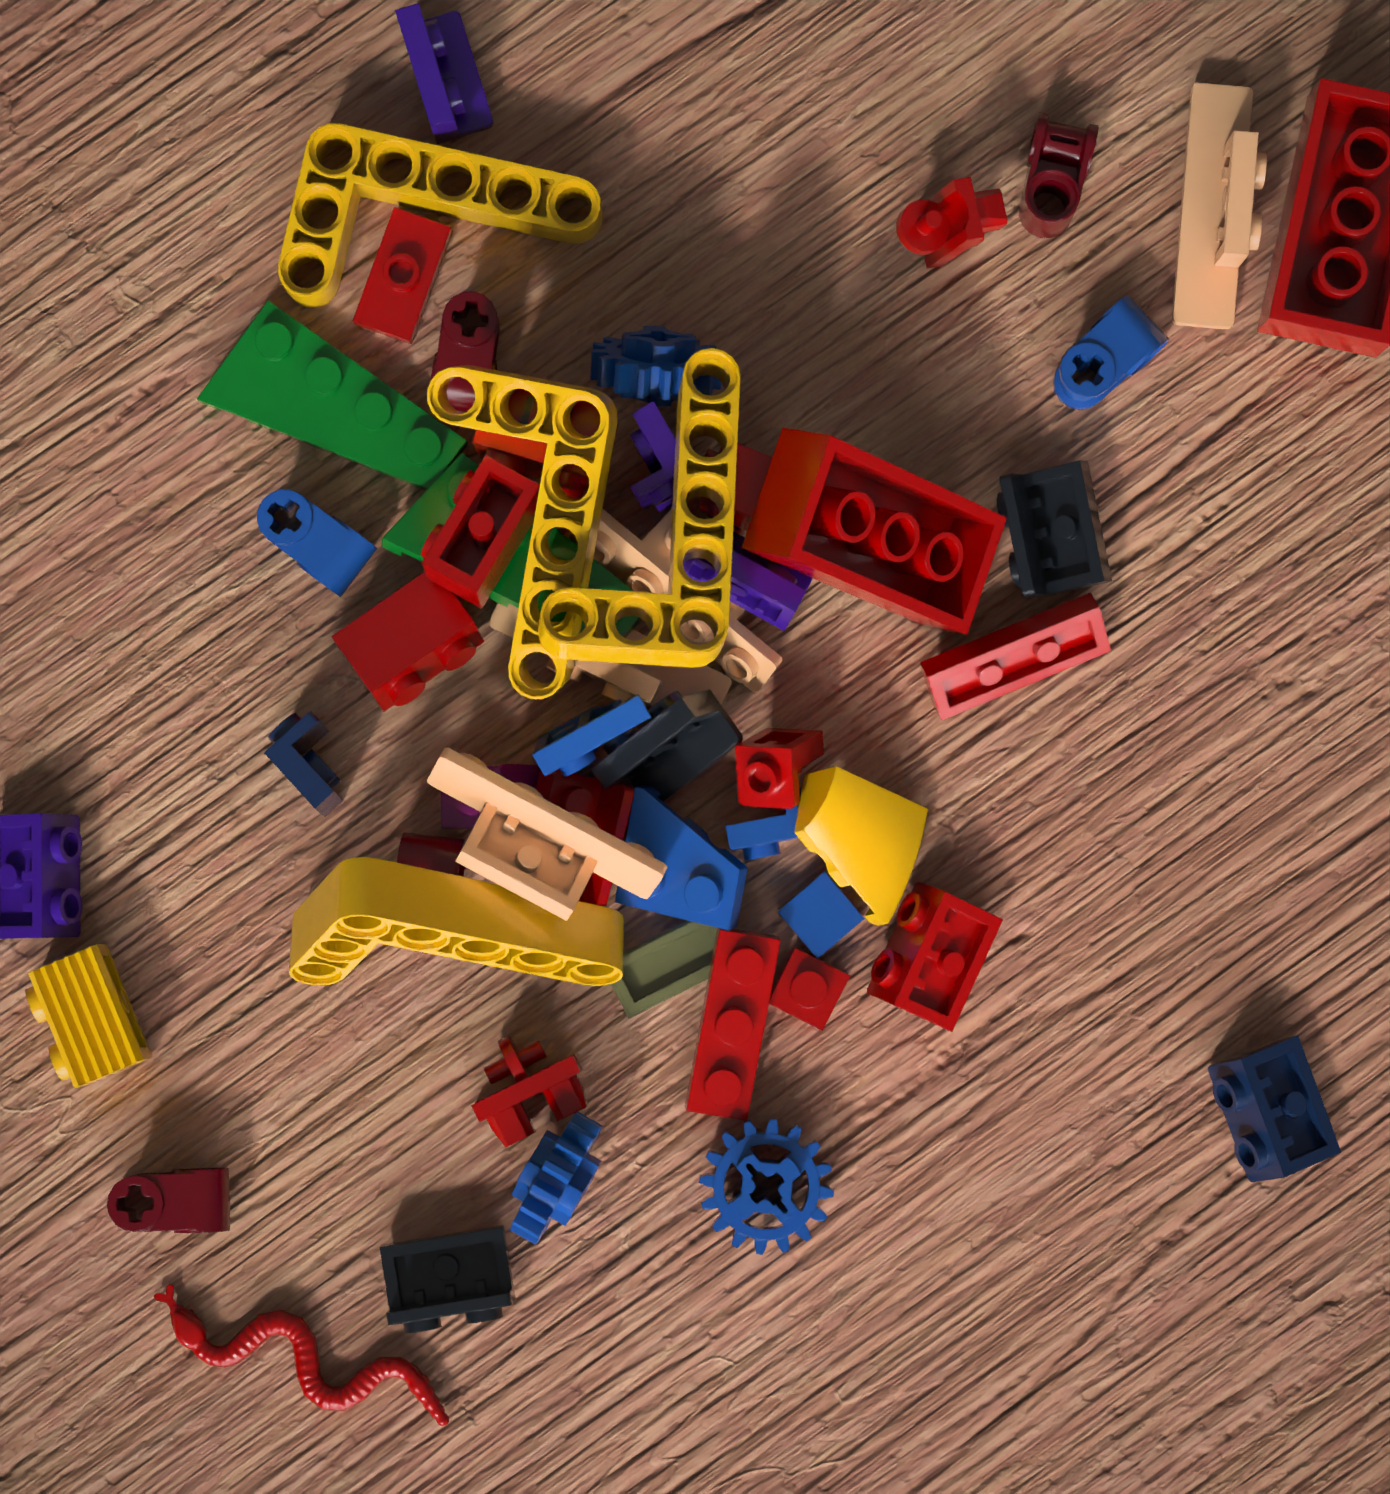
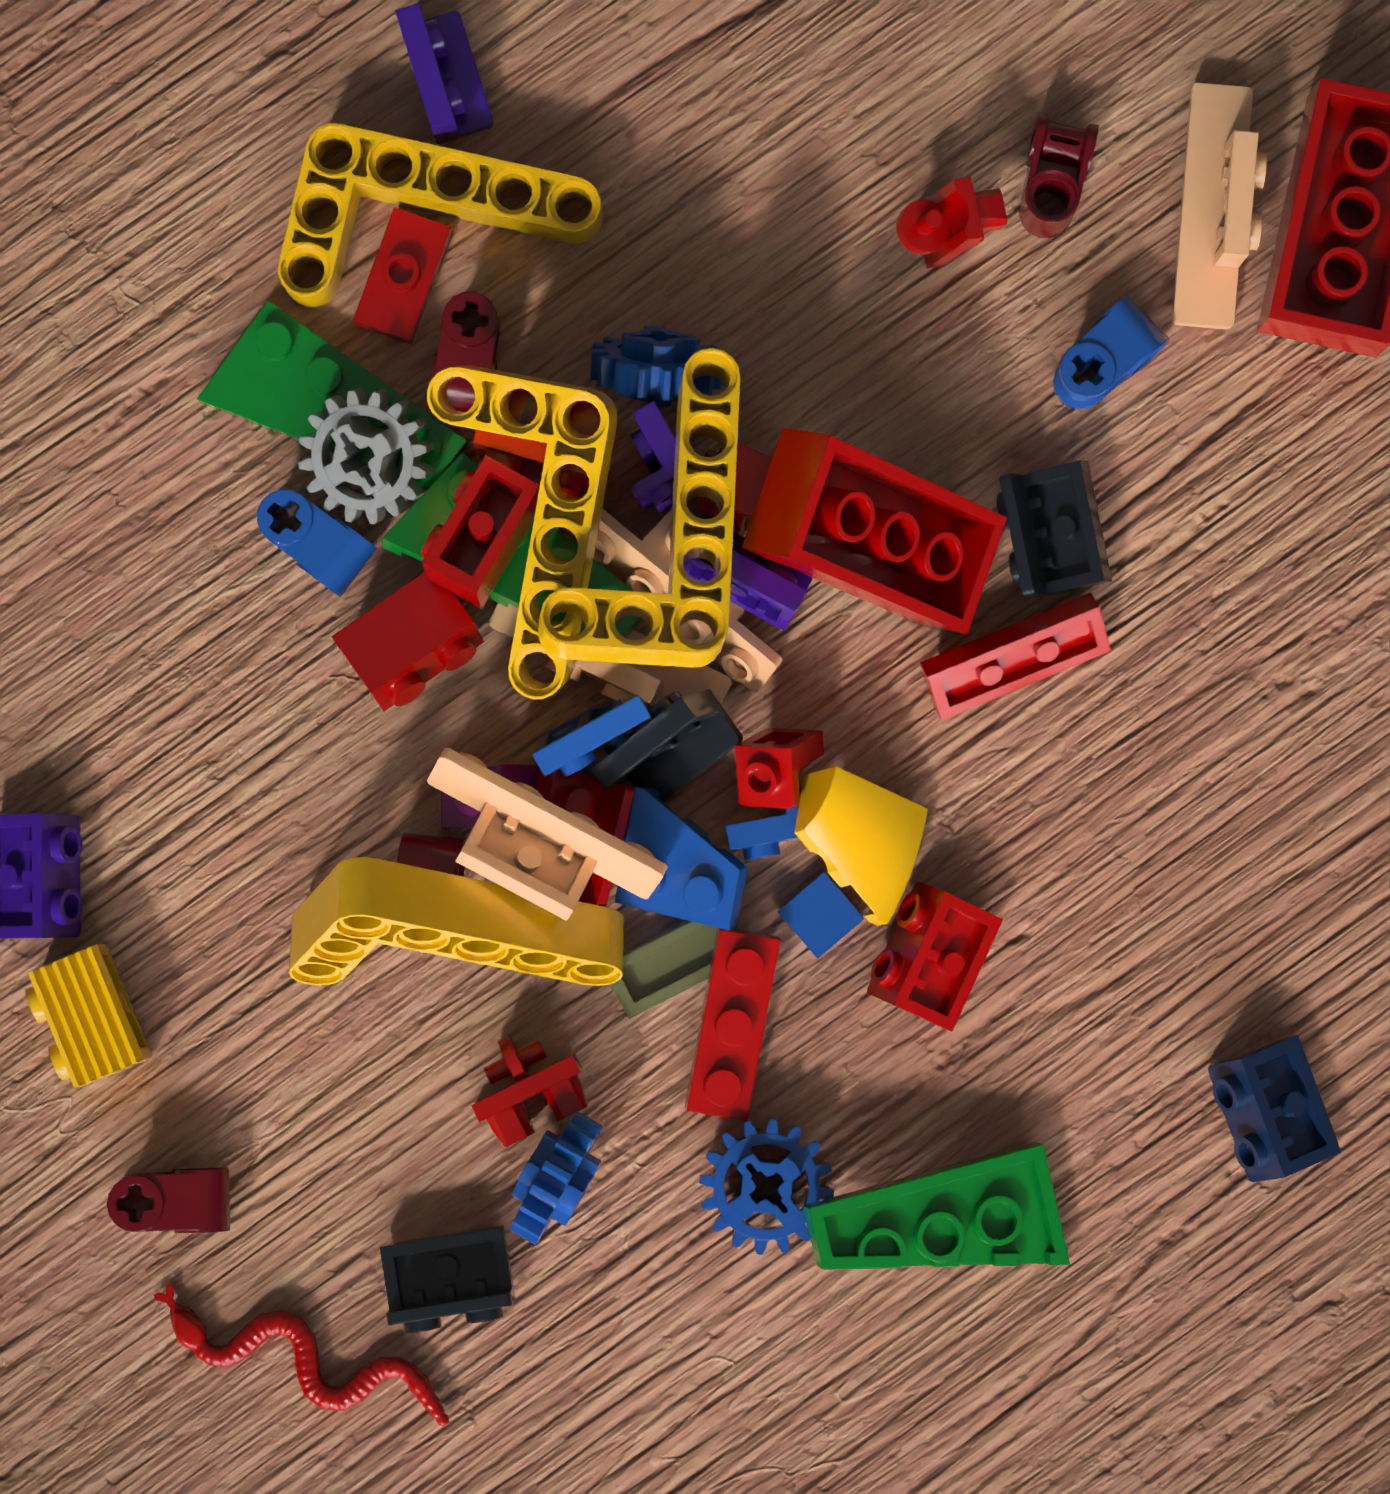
dark blue bracket [264,711,343,817] -> none
red plate [769,948,850,1031] -> none
none -> light grey gear [298,387,435,524]
none -> green wing [803,1142,1070,1270]

